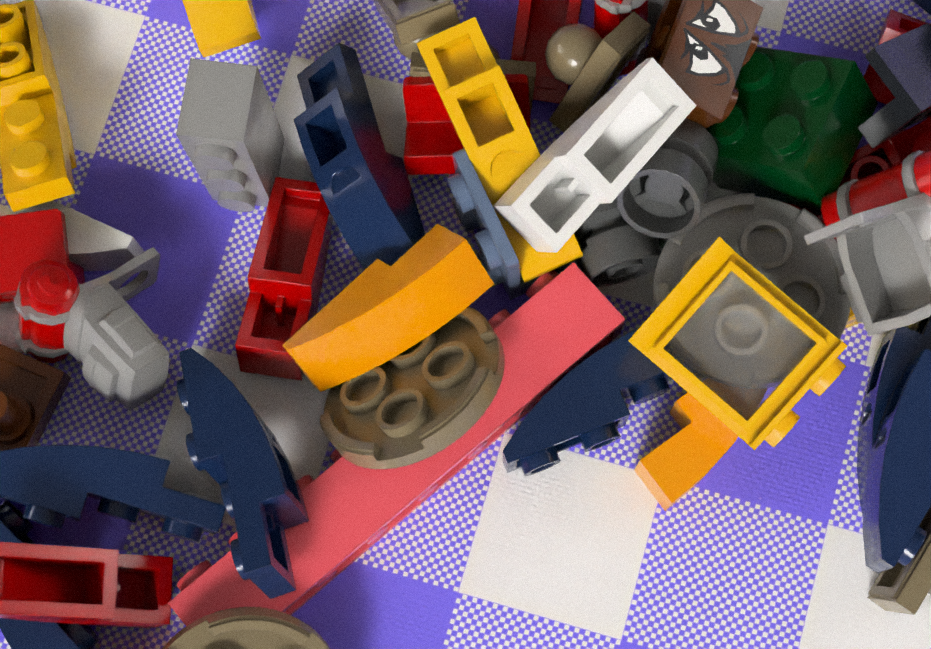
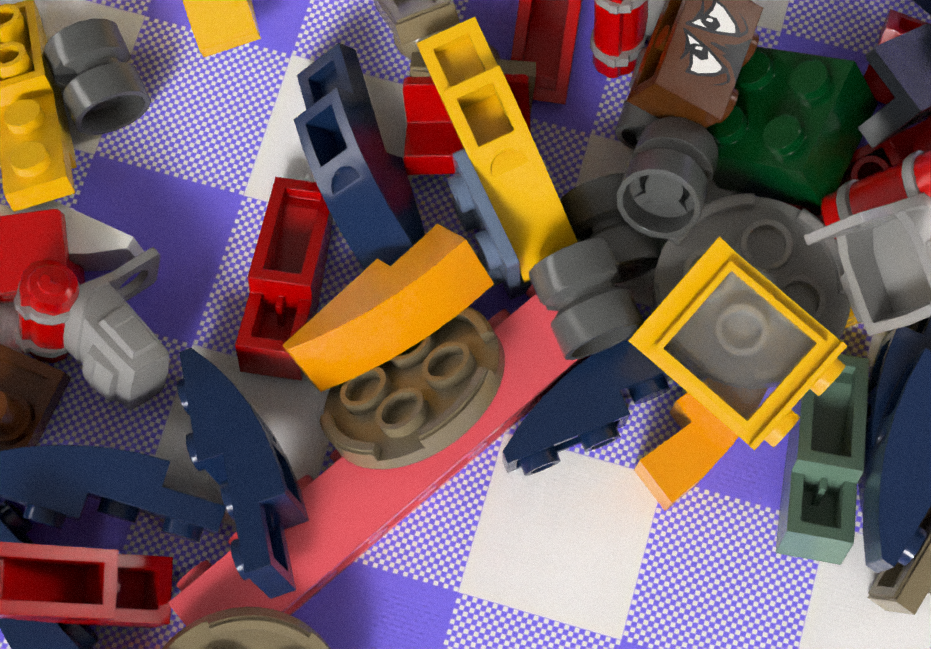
light grey brick [176,58,285,212] -> none
white slope [493,57,696,253] -> none
dark tan tile [545,11,651,133] -> none
none -> dark grey wheel [43,18,151,135]
none -> dark grey wheel [529,238,644,360]
none -> sand green slope [775,354,869,565]

